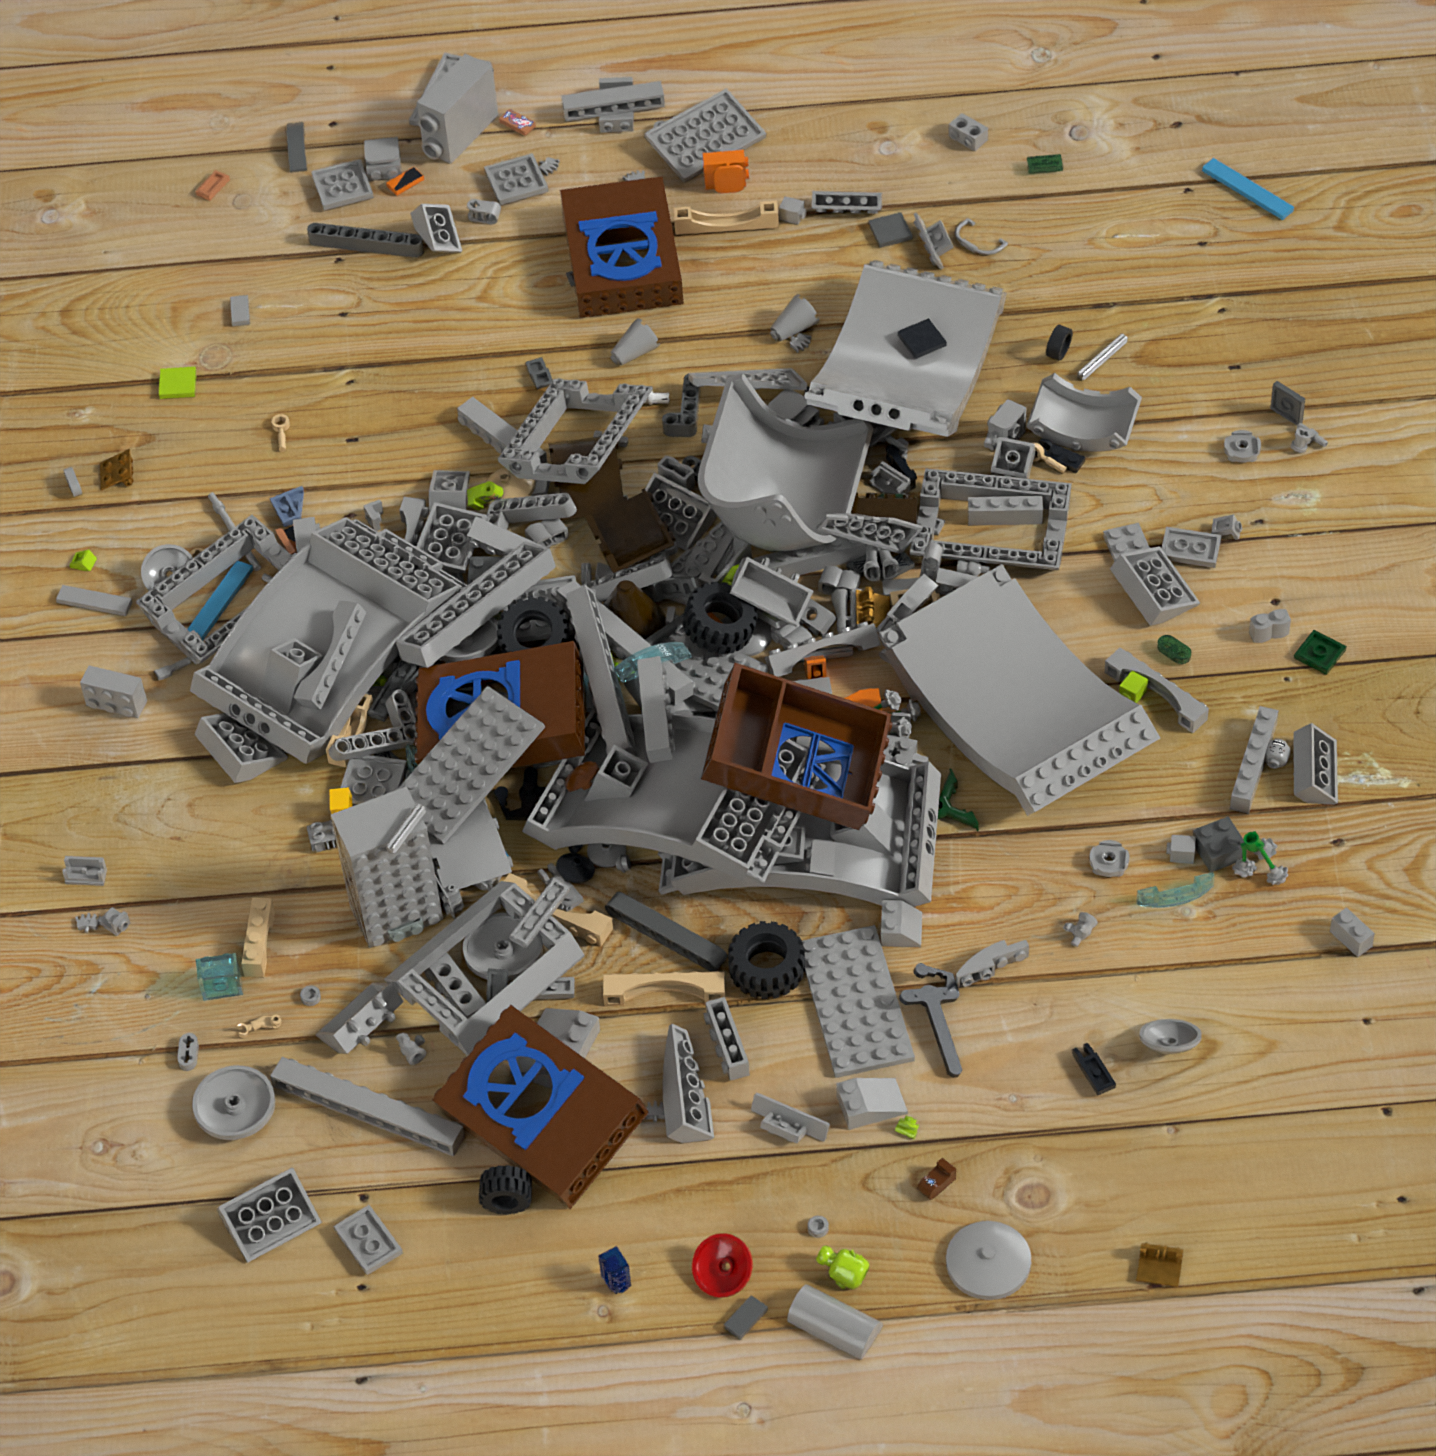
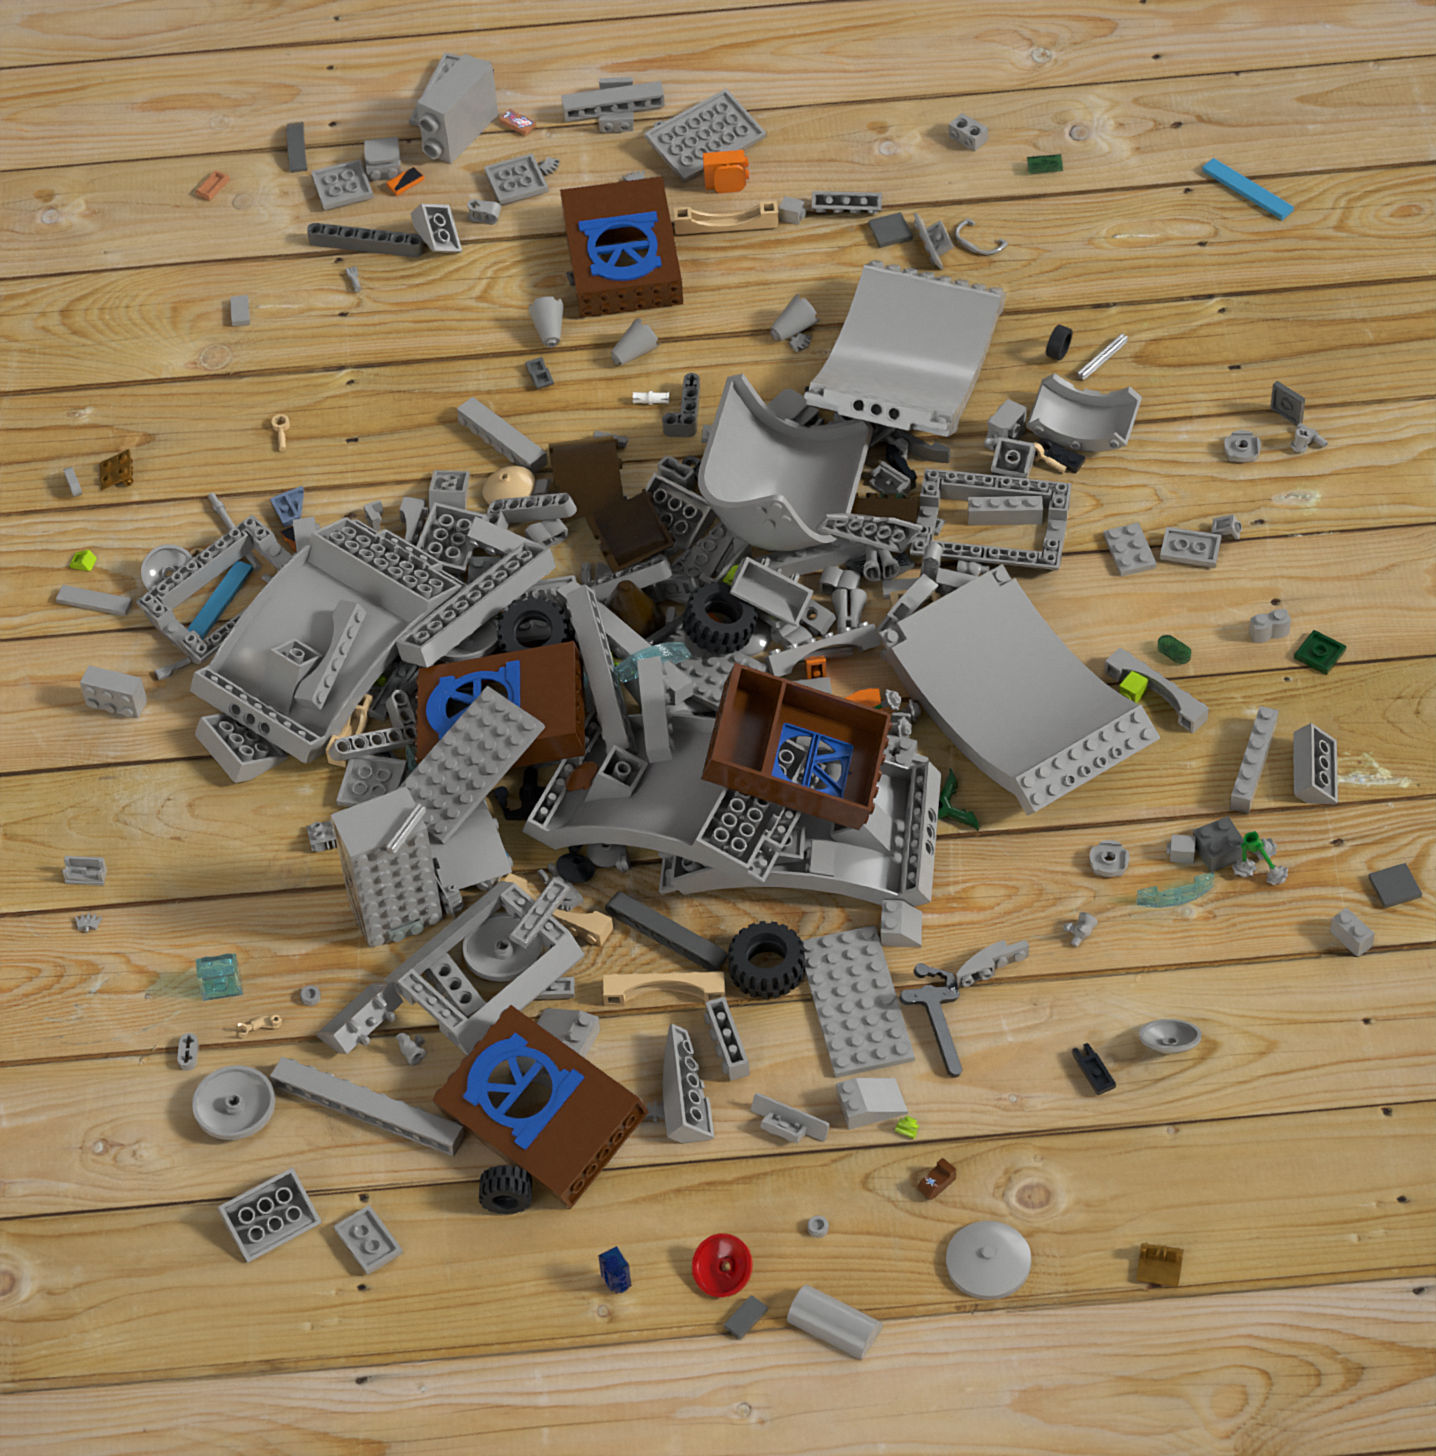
light grey bracket [99,907,130,936] -> none
lime tile [159,366,196,399] -> none
tan arch [241,898,275,978] -> none
nougat tile [275,528,296,555] -> none
yellow brick [329,787,353,814] -> none
lime leg [467,481,504,511] -> none
dark grey tile [486,968,509,1003] -> none
light grey slope [498,378,653,484] -> none
light grey wing [688,368,807,390] -> none
lime piece [816,1246,870,1289] -> none
pearl gold hinge [856,587,890,628] -> none
black tile [898,318,947,359] -> none
light grey slope [1110,547,1200,626] -> none
light grey head [1265,739,1291,769] -> none
none -> light grey piece [346,266,361,292]
none -> light grey cone [528,296,563,348]
none -> dark grey slope [891,428,950,463]
none -> dark grey tile [1368,863,1422,908]

